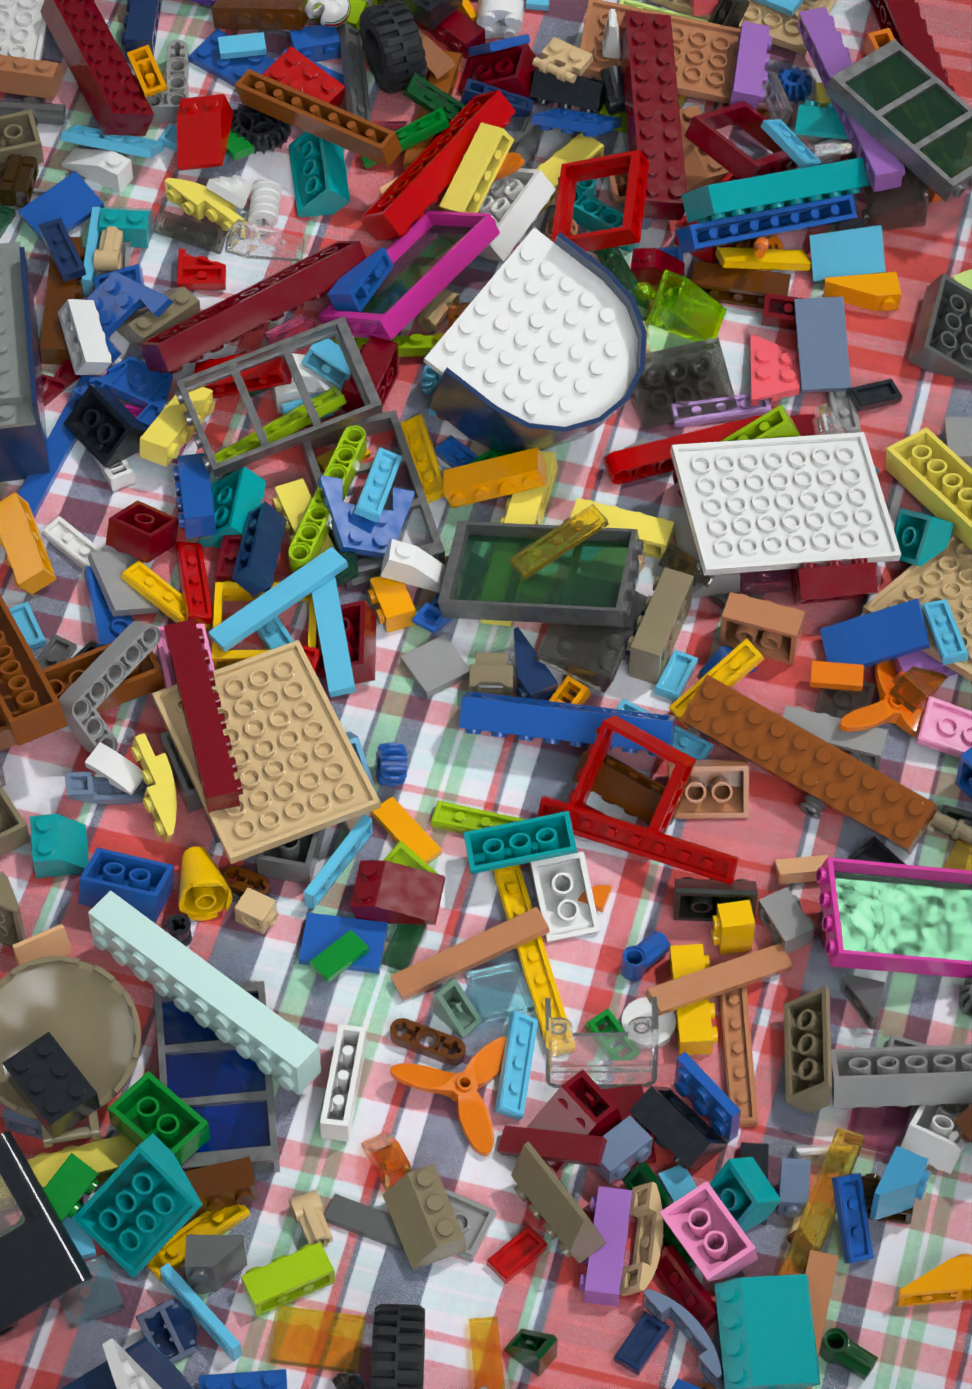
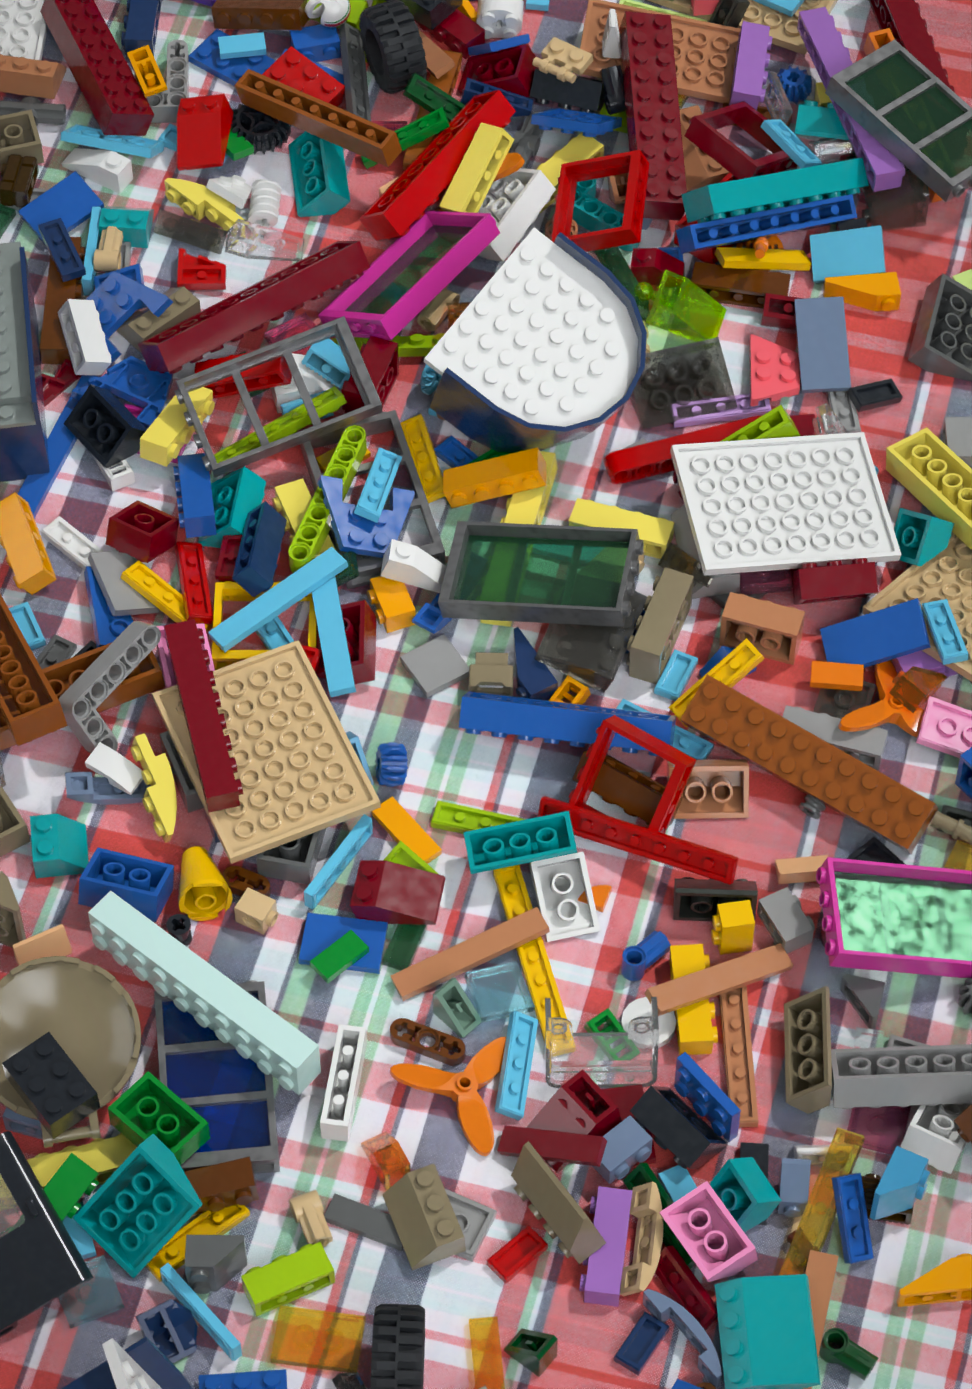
blue slope [327,247,394,312] -> none
clear yellow tile [509,504,609,579] -> none

